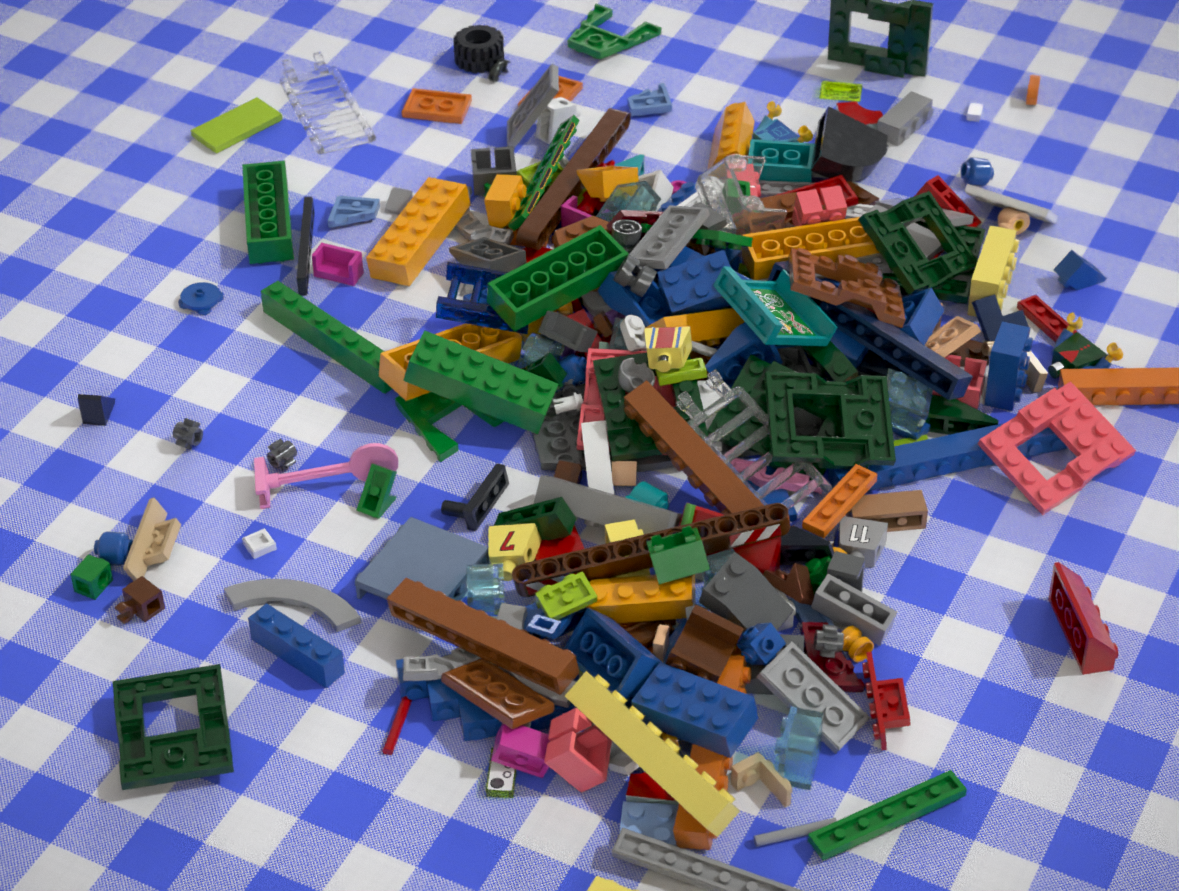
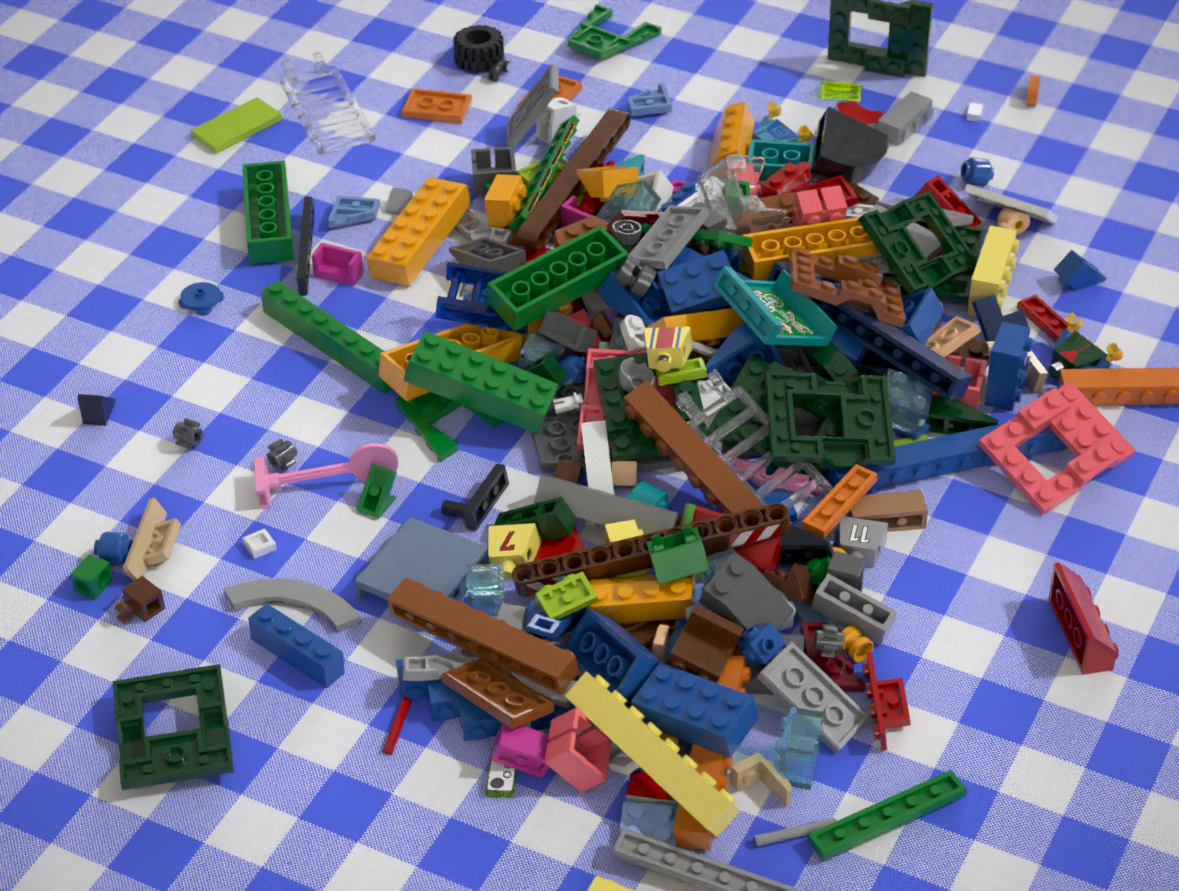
none -> red brick [761,162,811,198]

